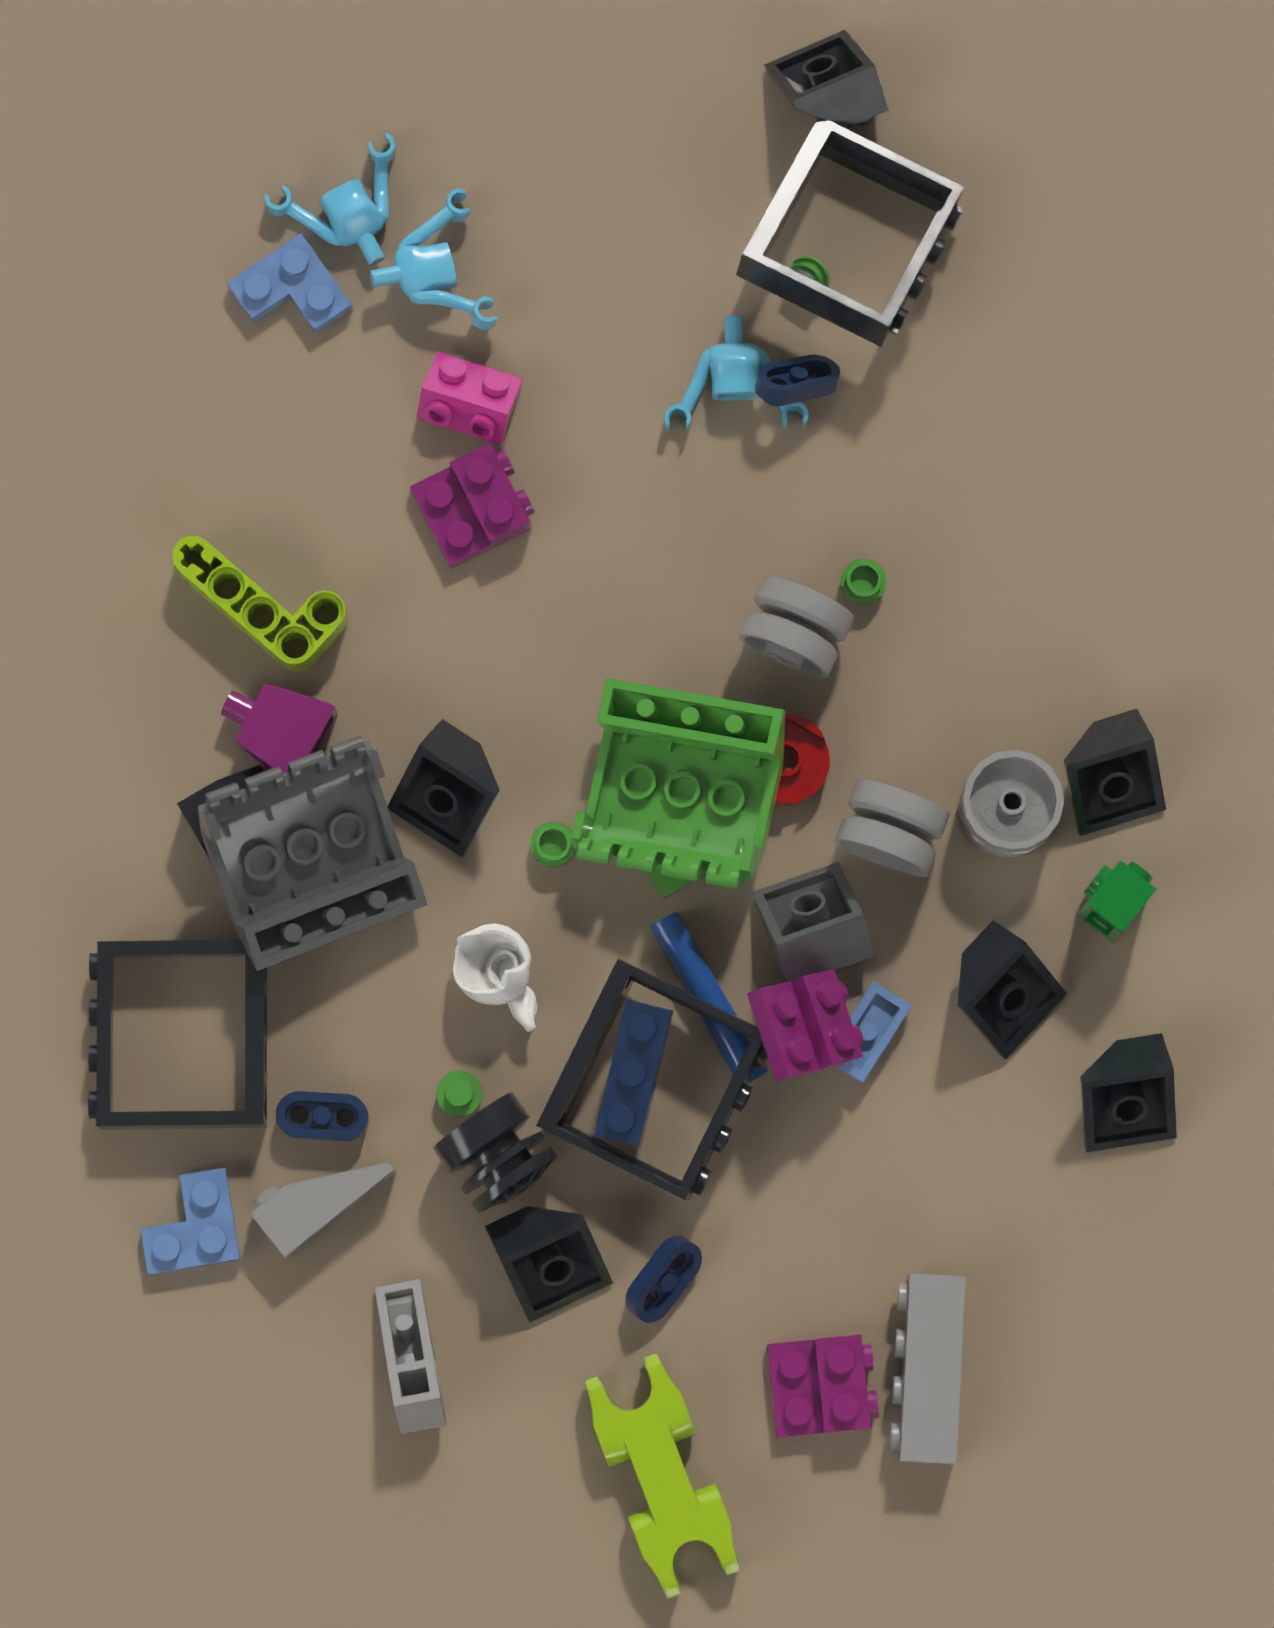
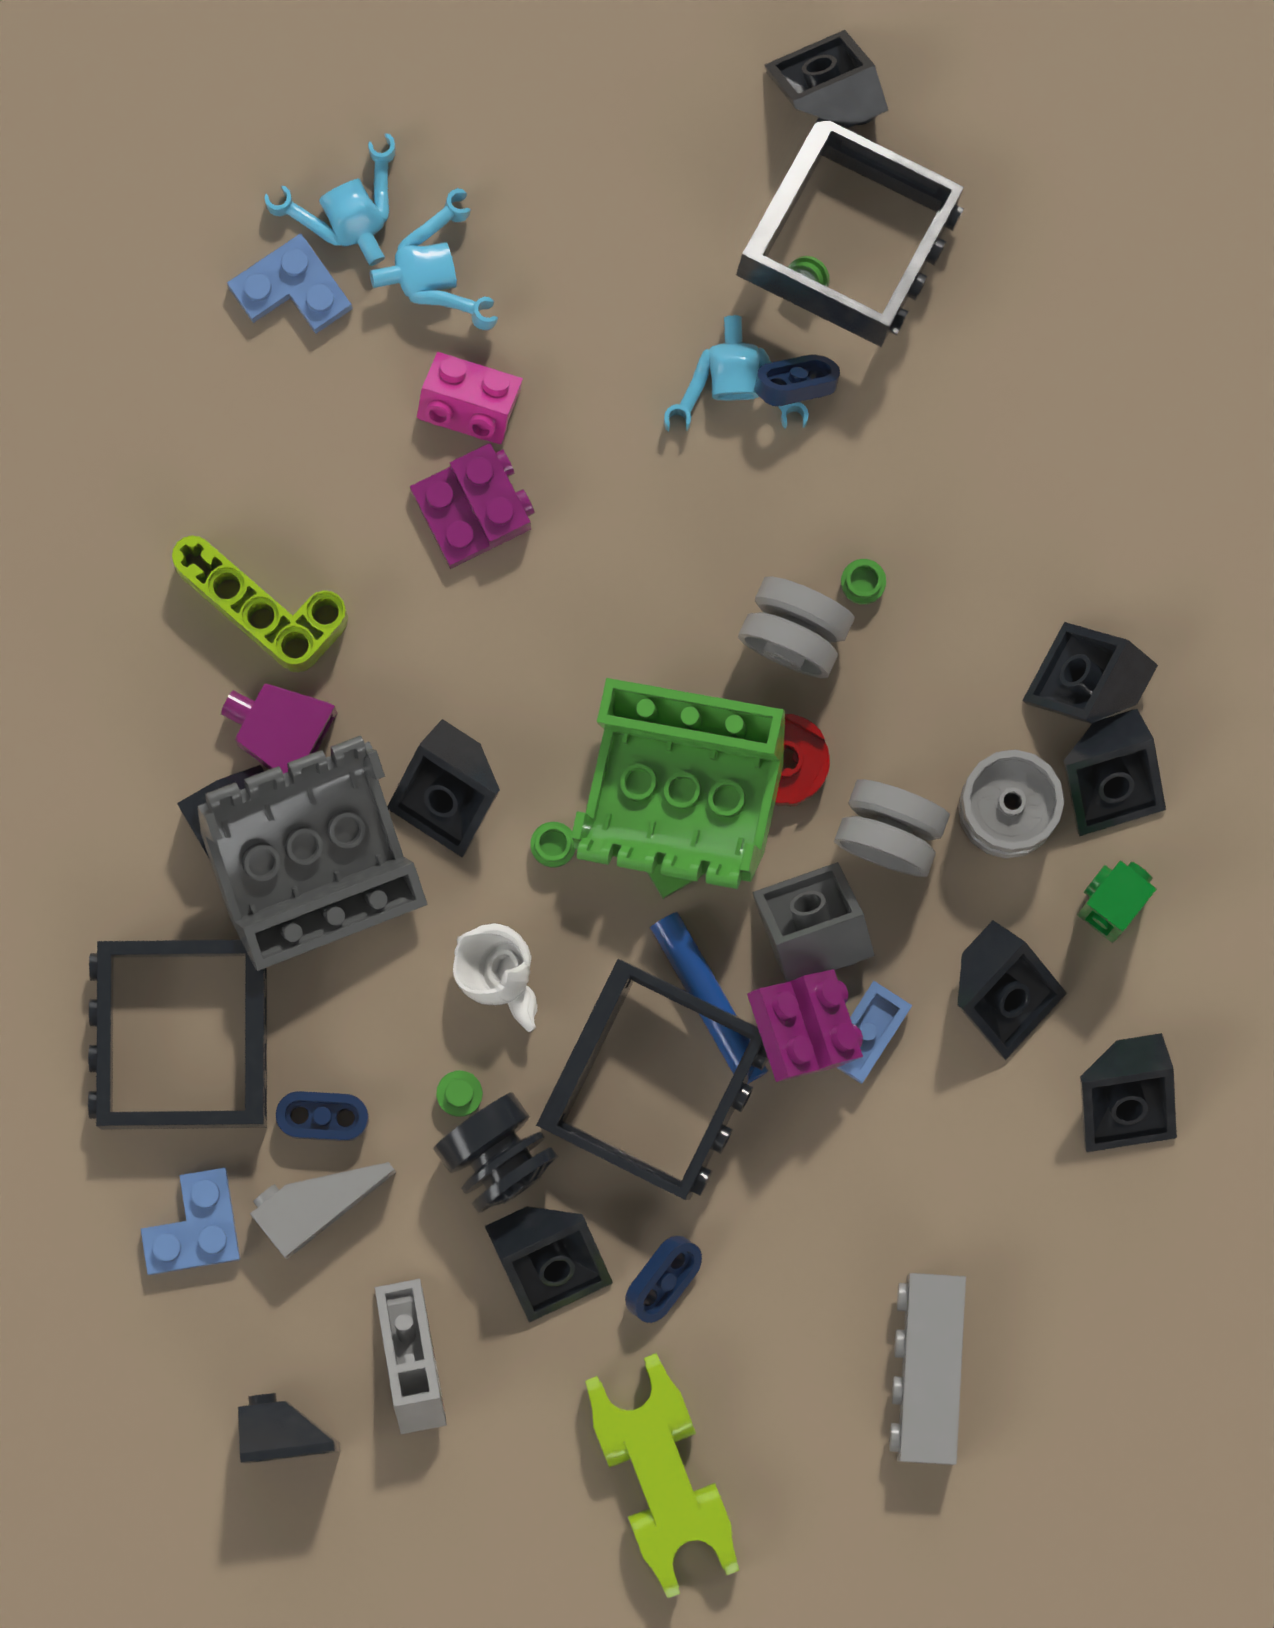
dark blue plate [594,999,674,1147] -> none
magenta plate [767,1334,879,1438] -> none
none -> black slope [238,1393,341,1463]
none -> black slope [1023,622,1158,724]

